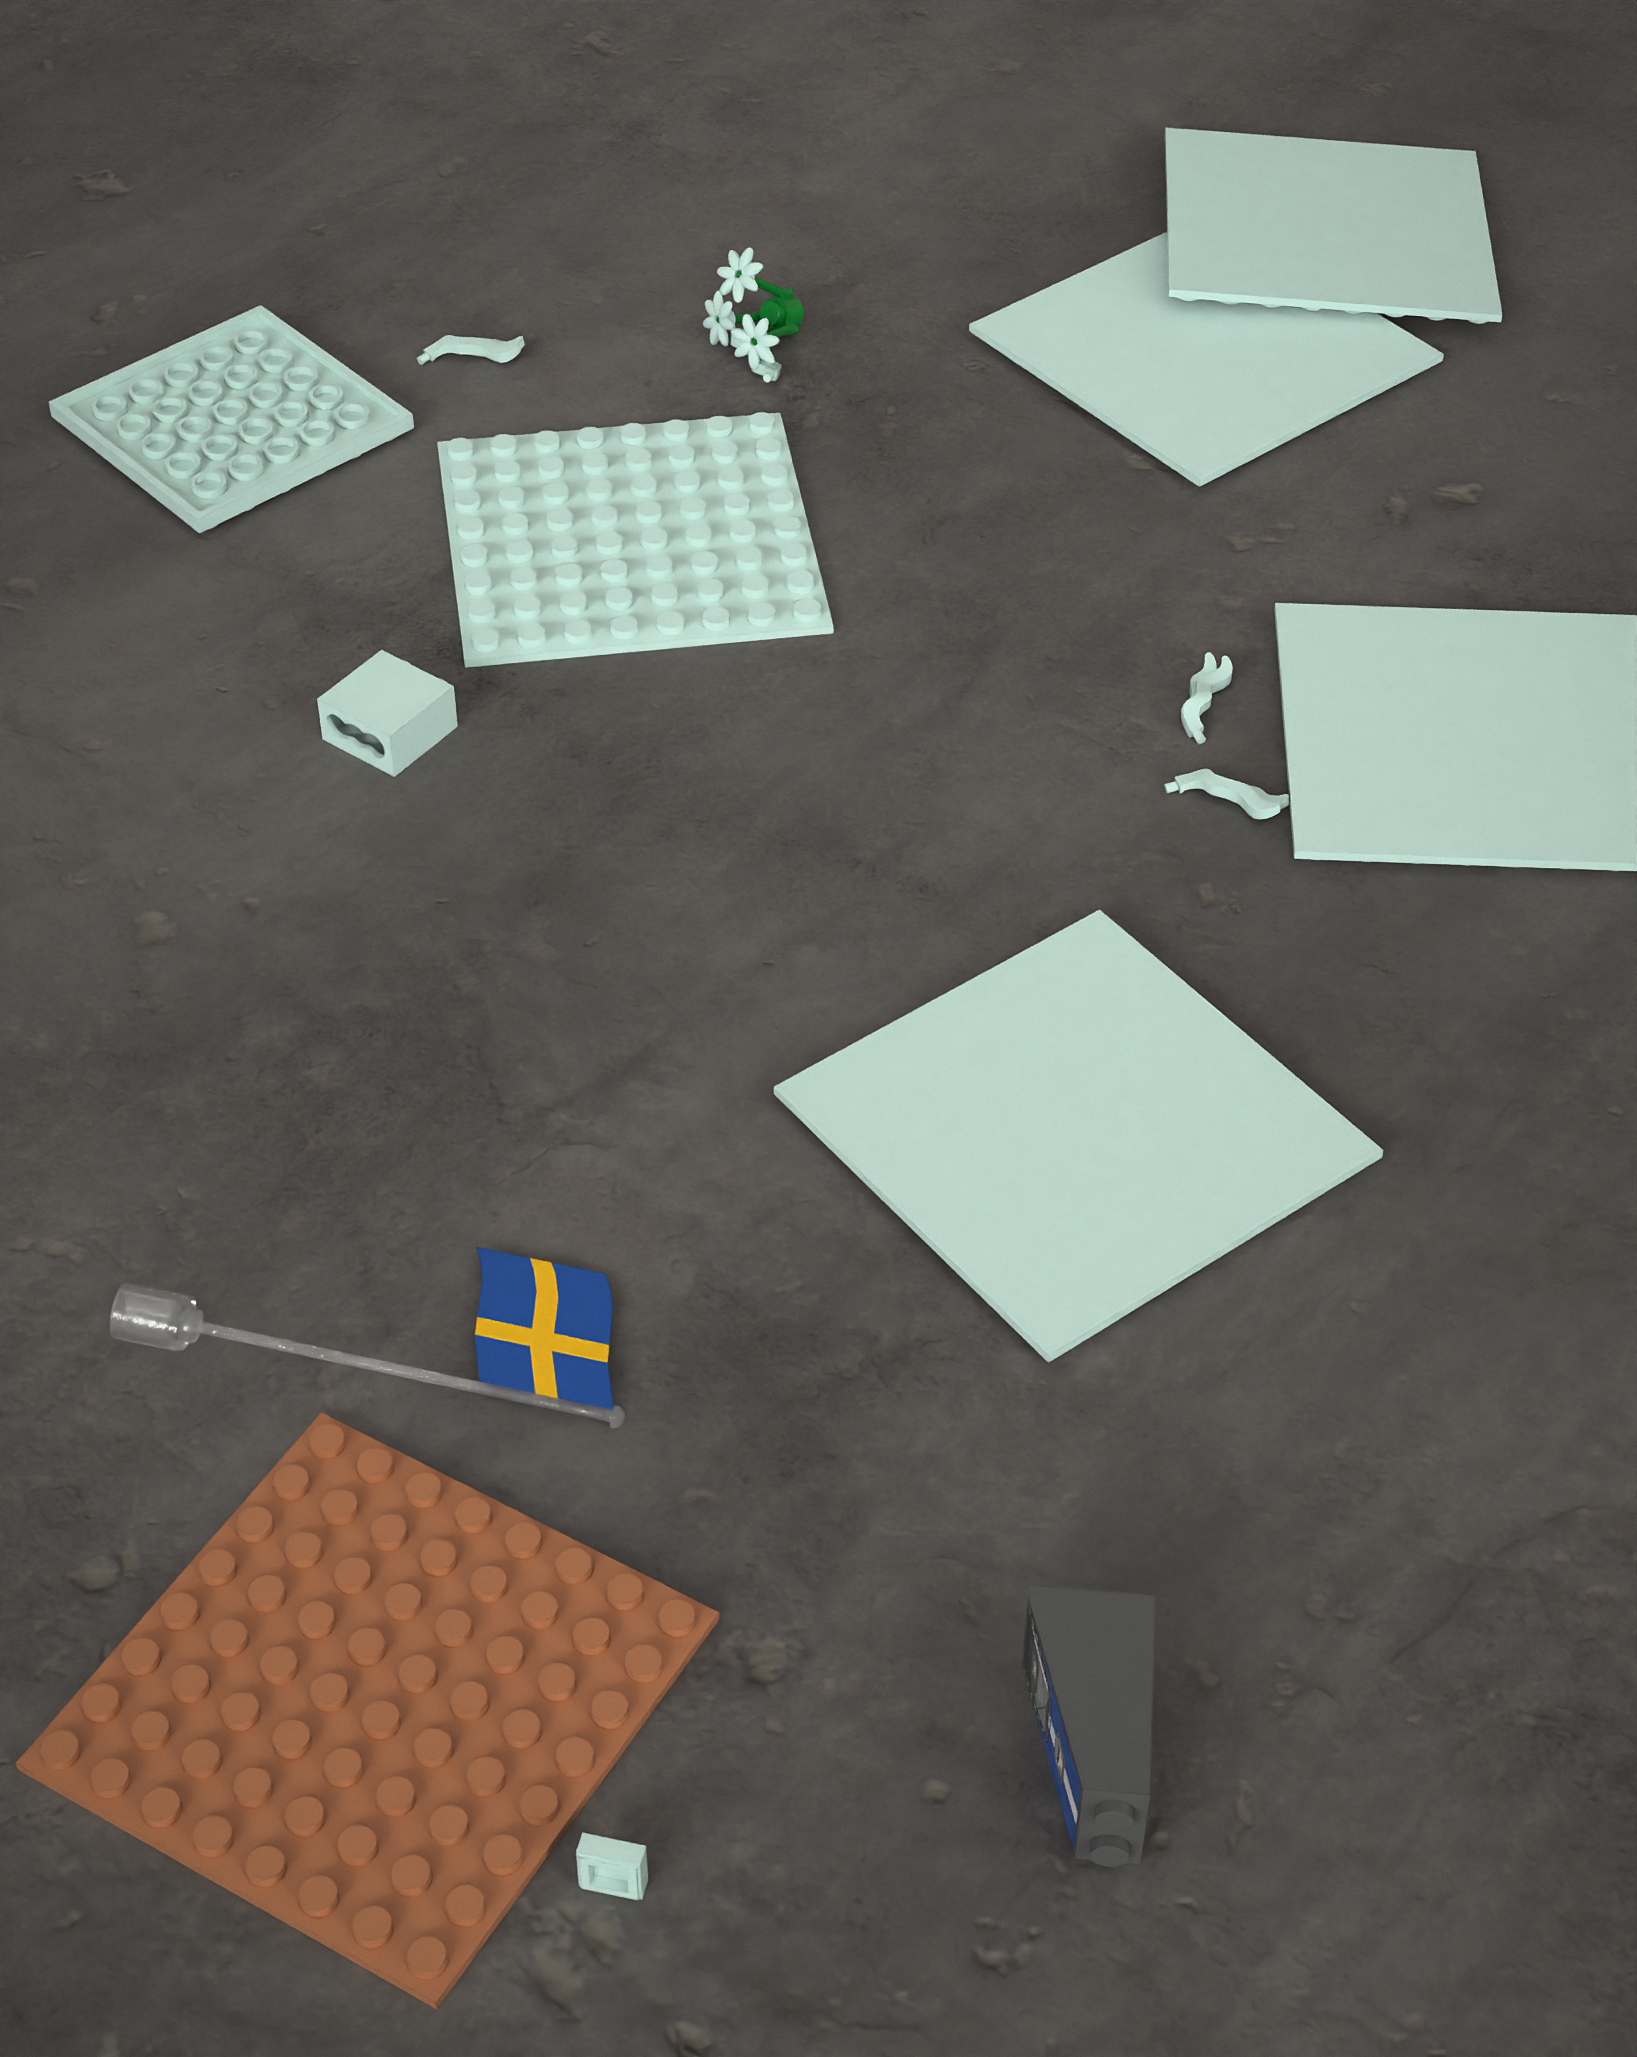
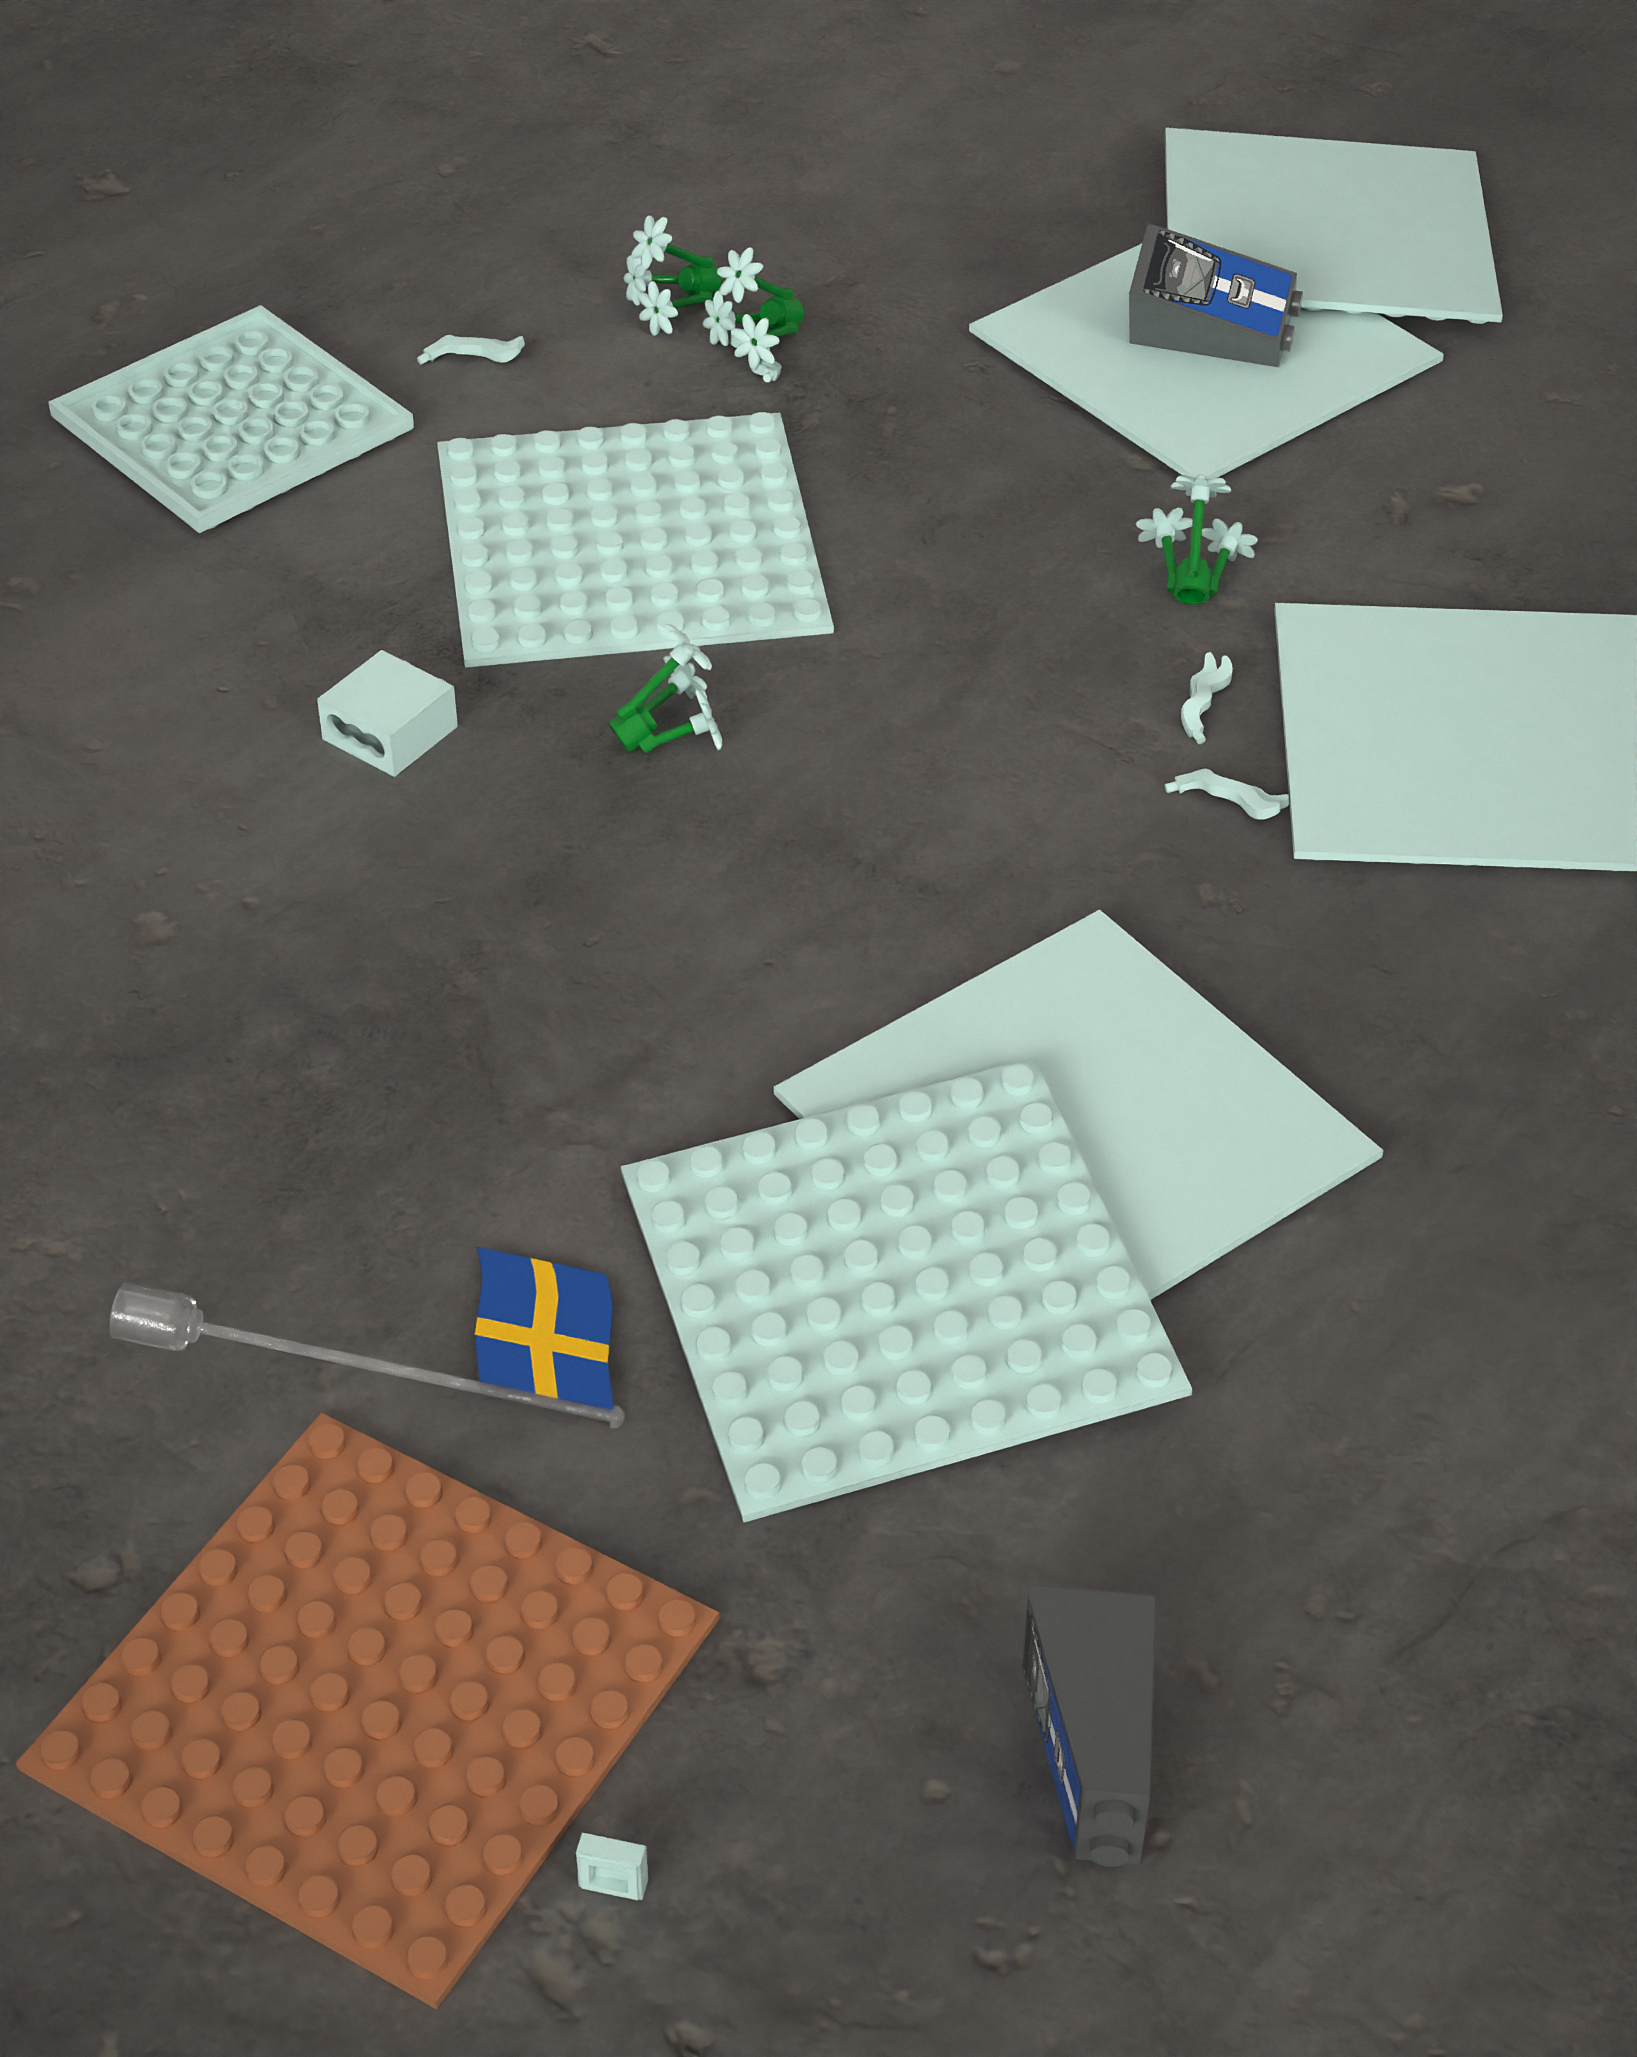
none -> plant [608,624,722,754]
none -> light aqua baseplate [621,1057,1192,1523]
none -> light aqua plant [623,215,722,336]
none -> slope [1129,224,1303,367]
none -> plant [1136,474,1258,605]

